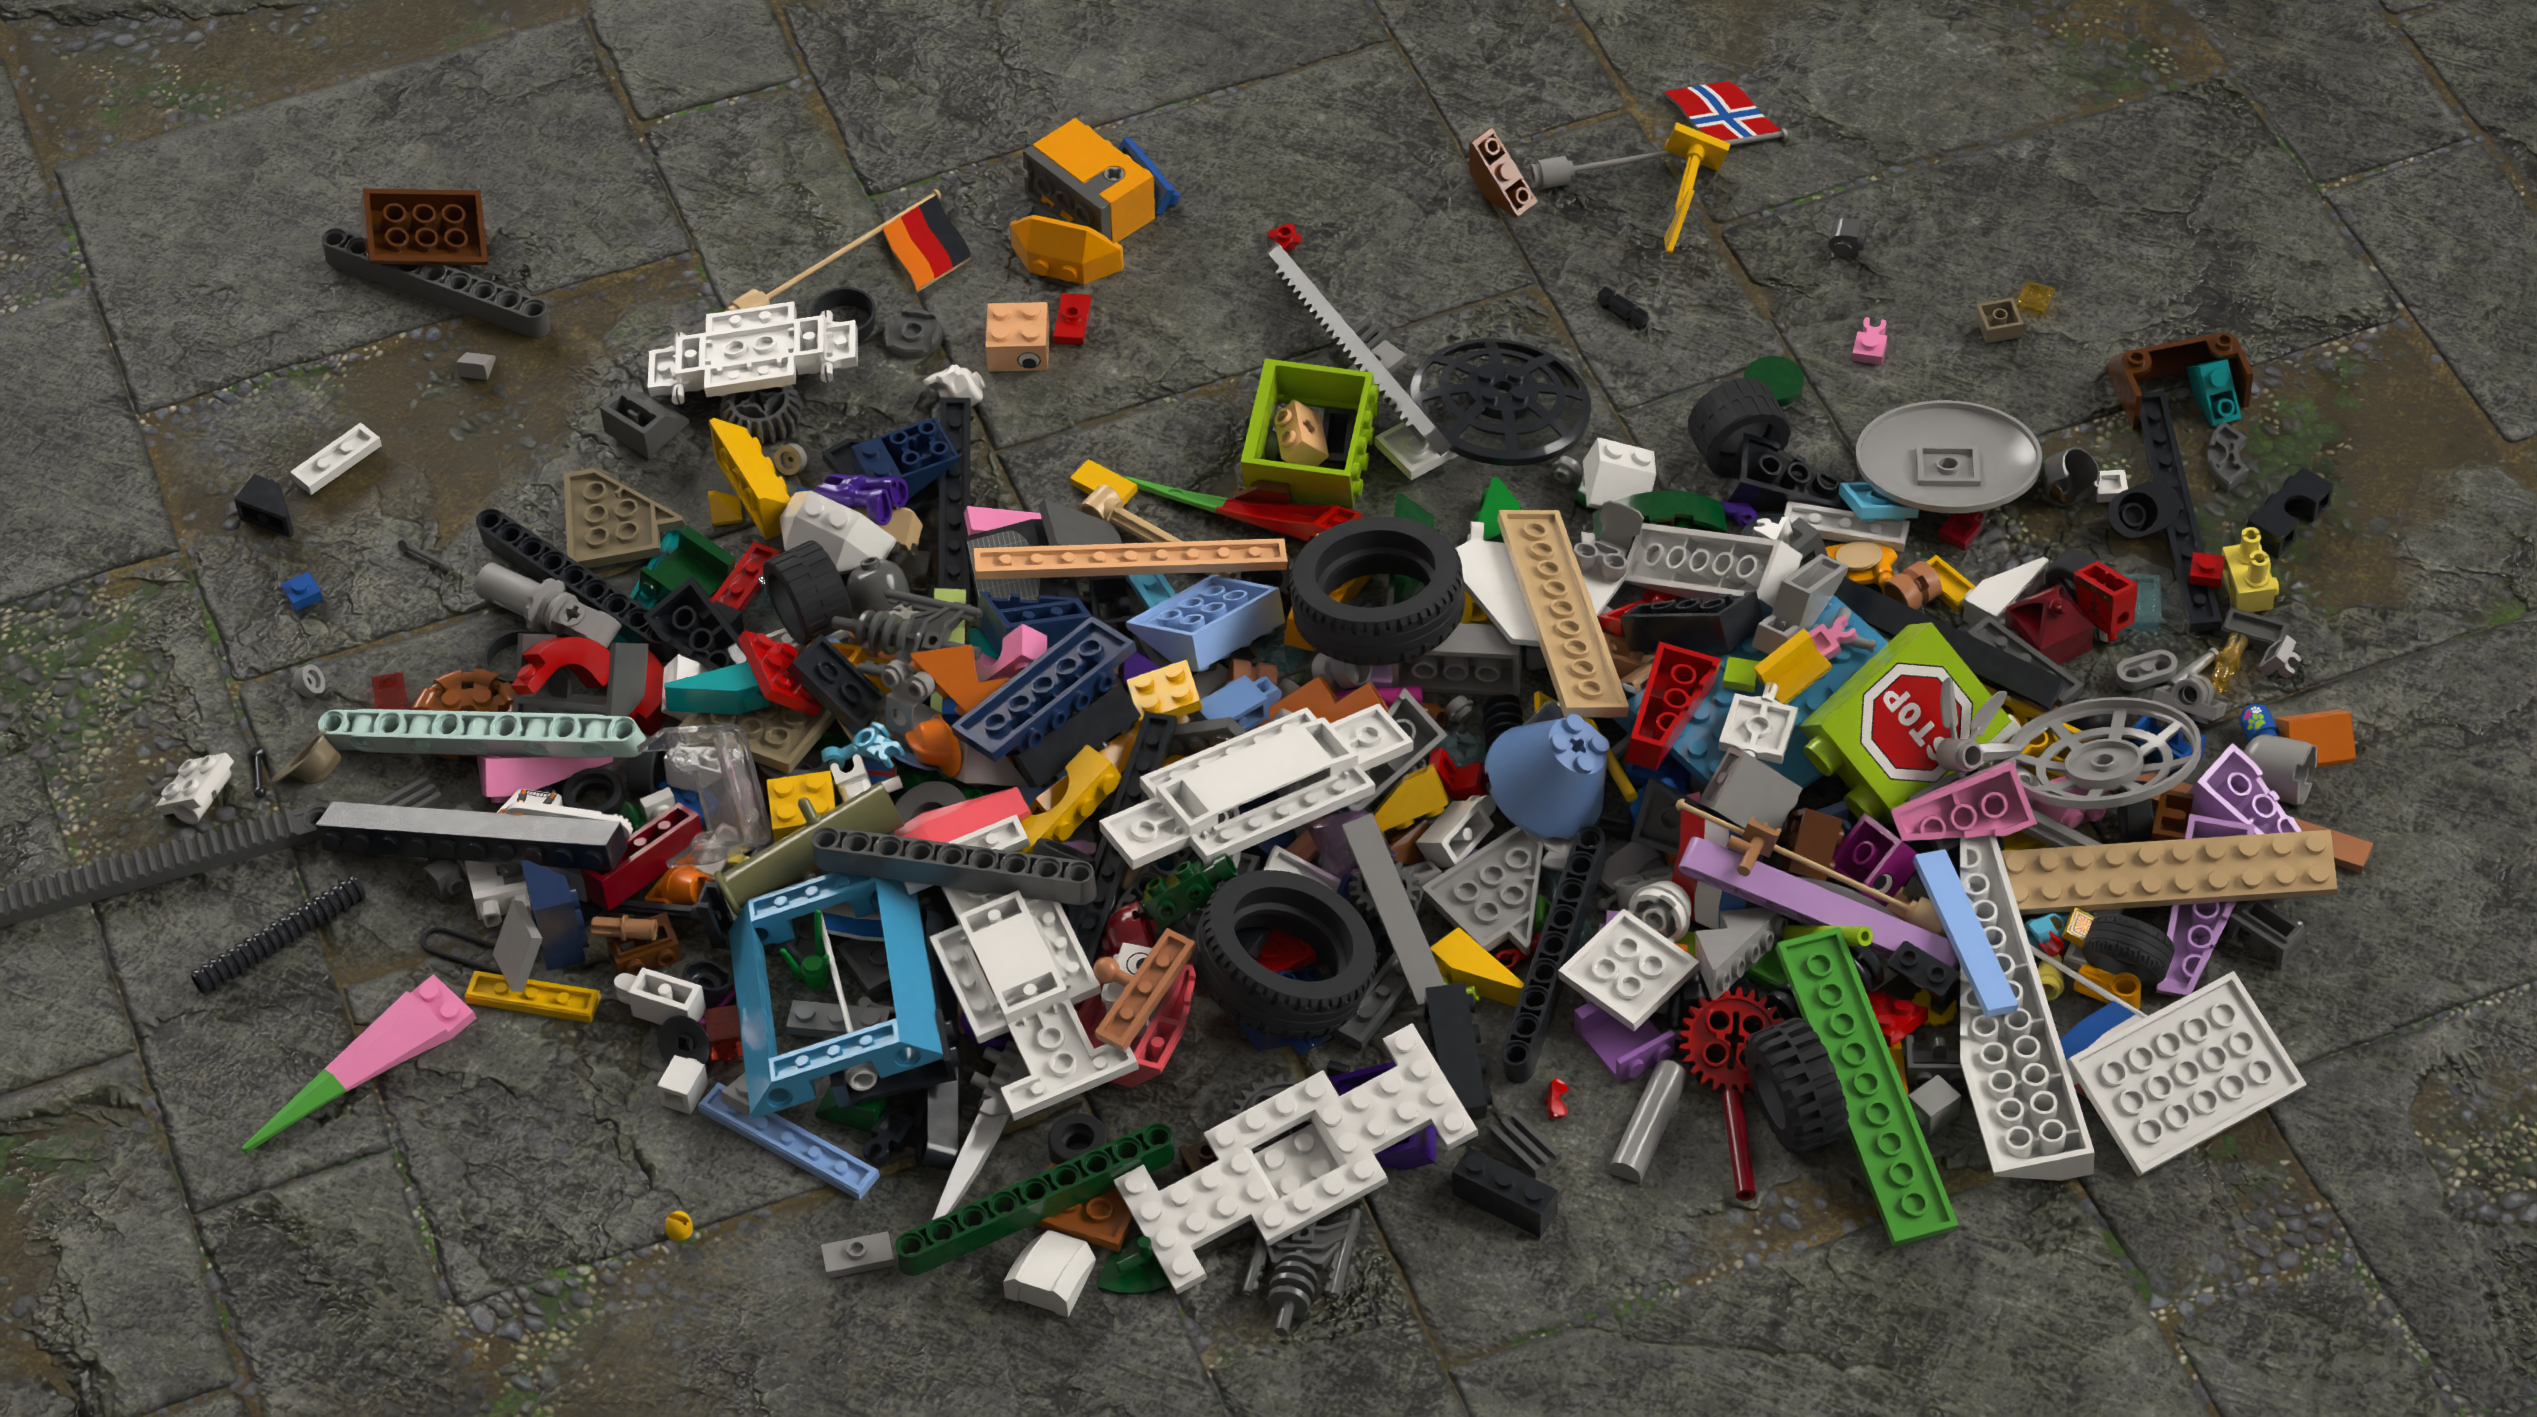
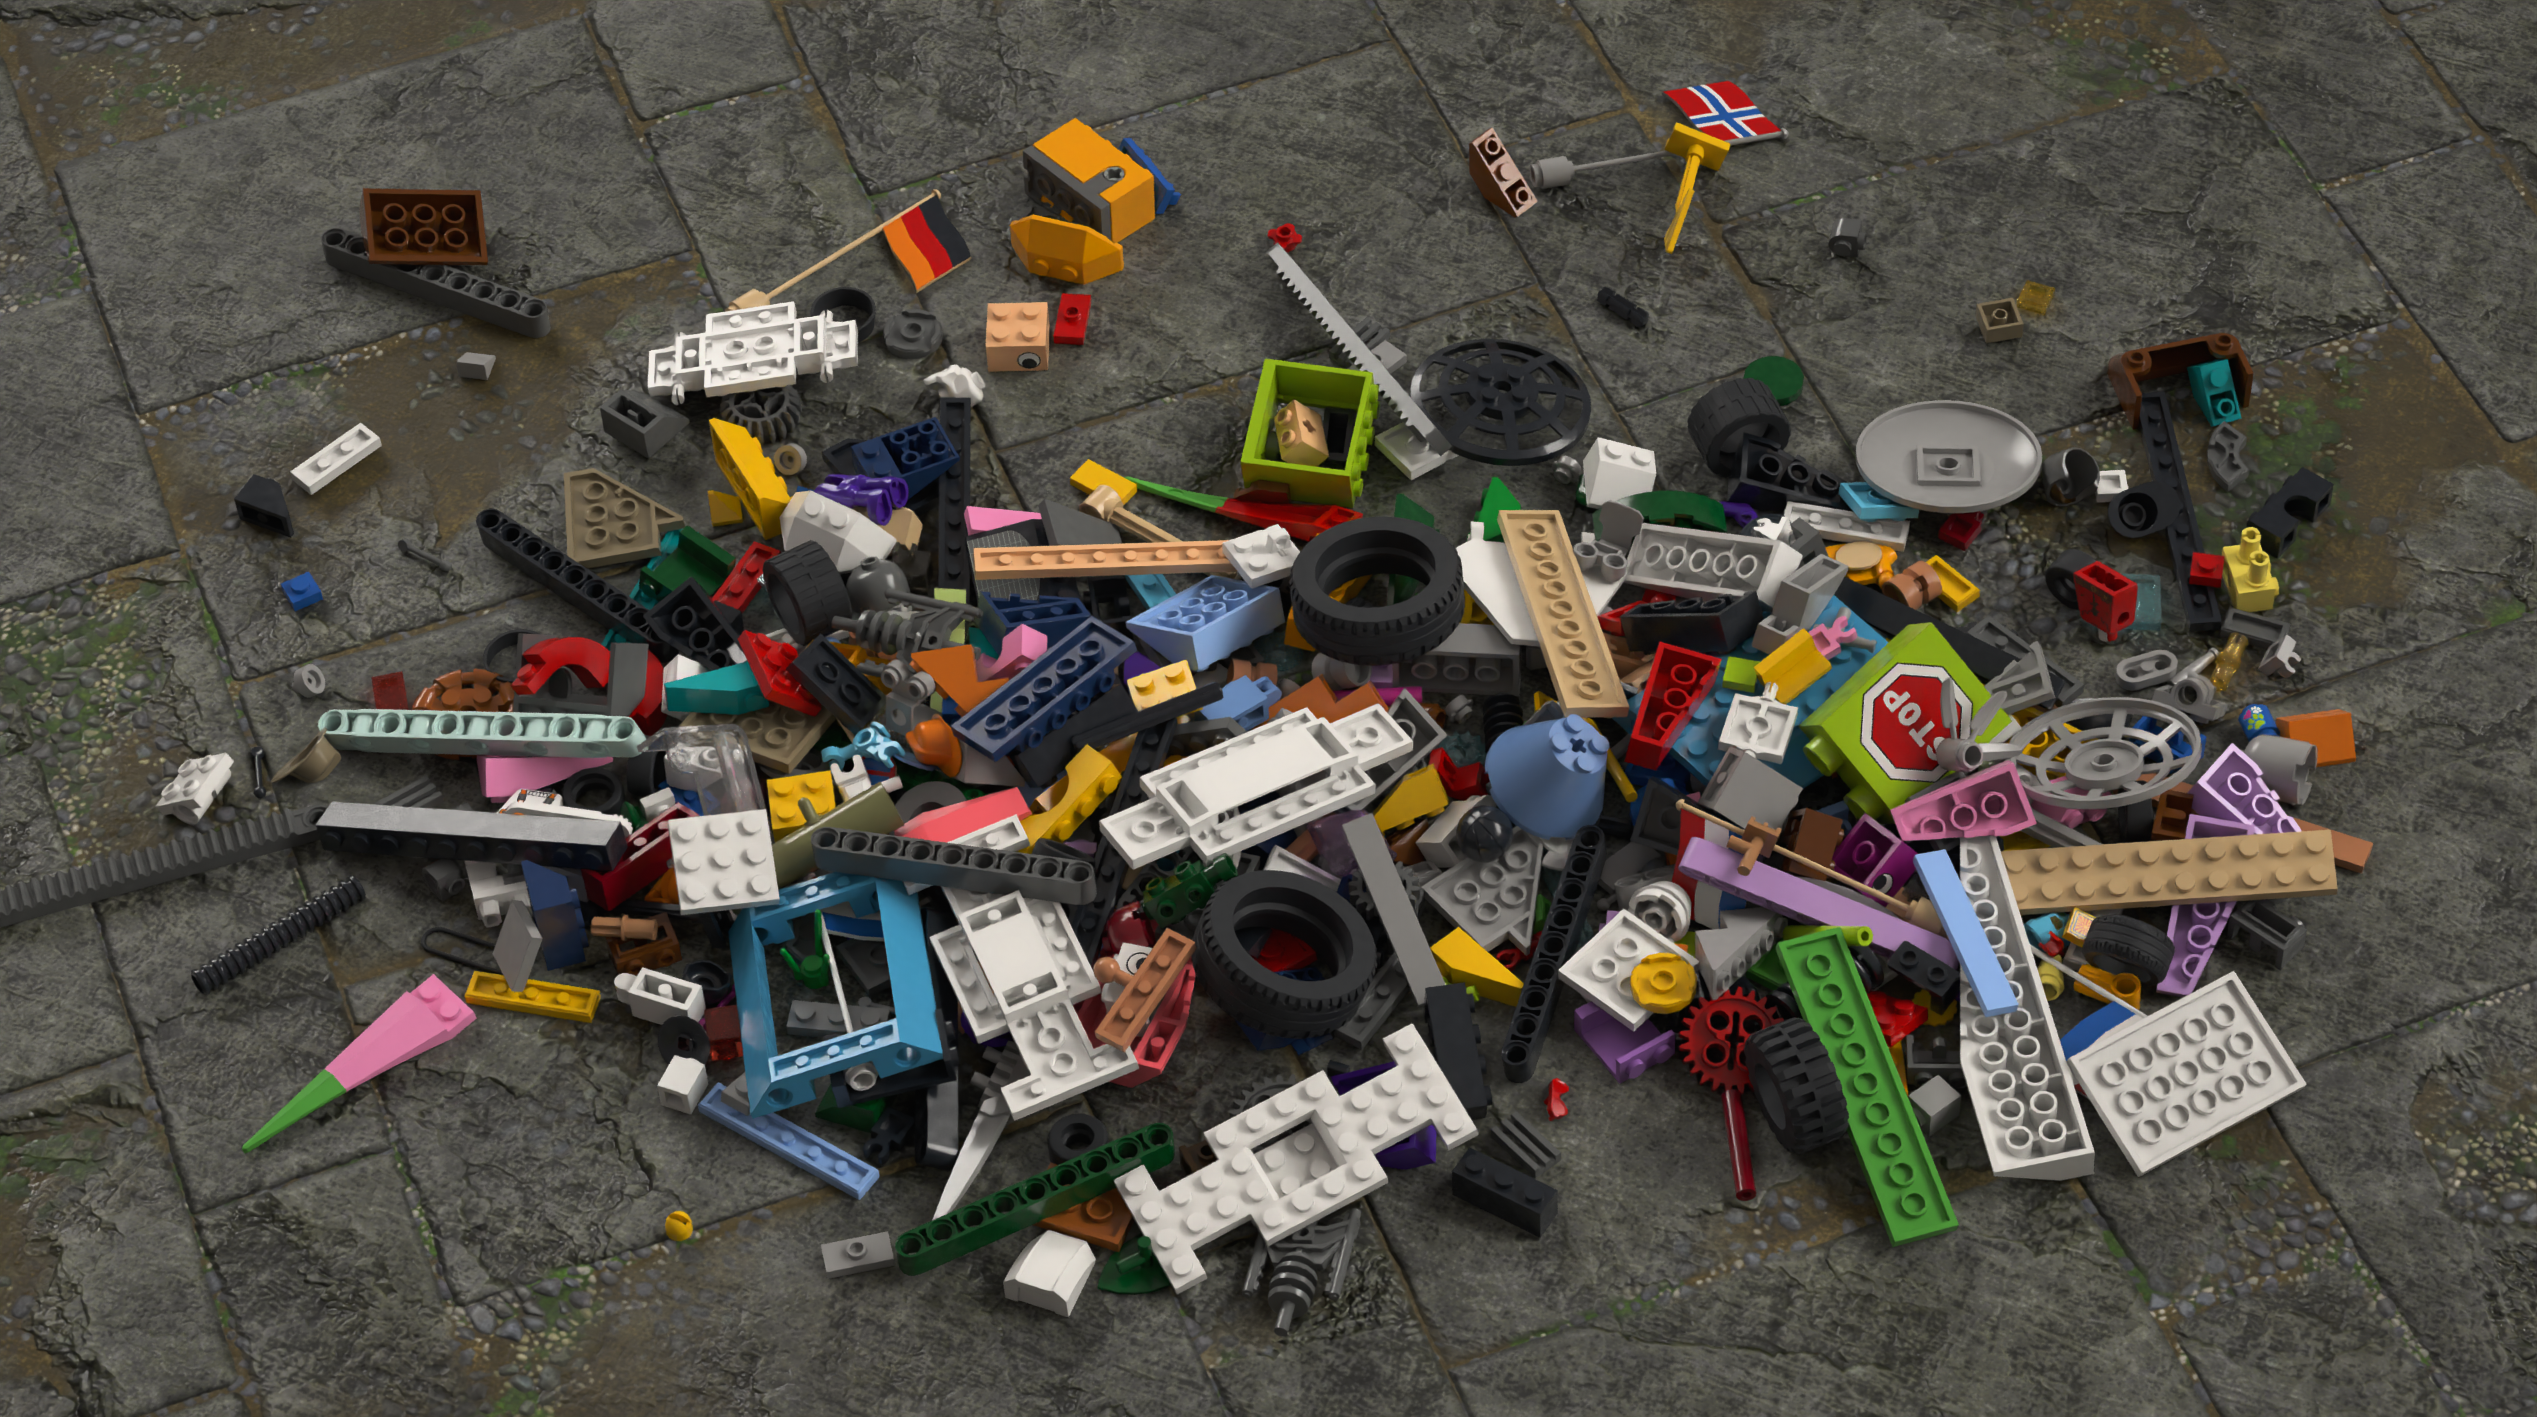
light grey piece [475,563,622,648] -> none
light grey brick [1609,1060,1687,1183] -> none
bright pink plate [1852,317,1887,365] -> none
white slope [1962,557,2049,624] -> none
dark red piece [2004,584,2094,665] -> none
none -> white plate [668,809,780,915]
none -> black axle [1072,682,1224,754]
none -> white hinge [1222,524,1300,589]
none -> black piece [1456,805,1514,863]
none -> yellow tile [1630,952,1697,1014]
none -> light grey wing [1984,641,2055,715]

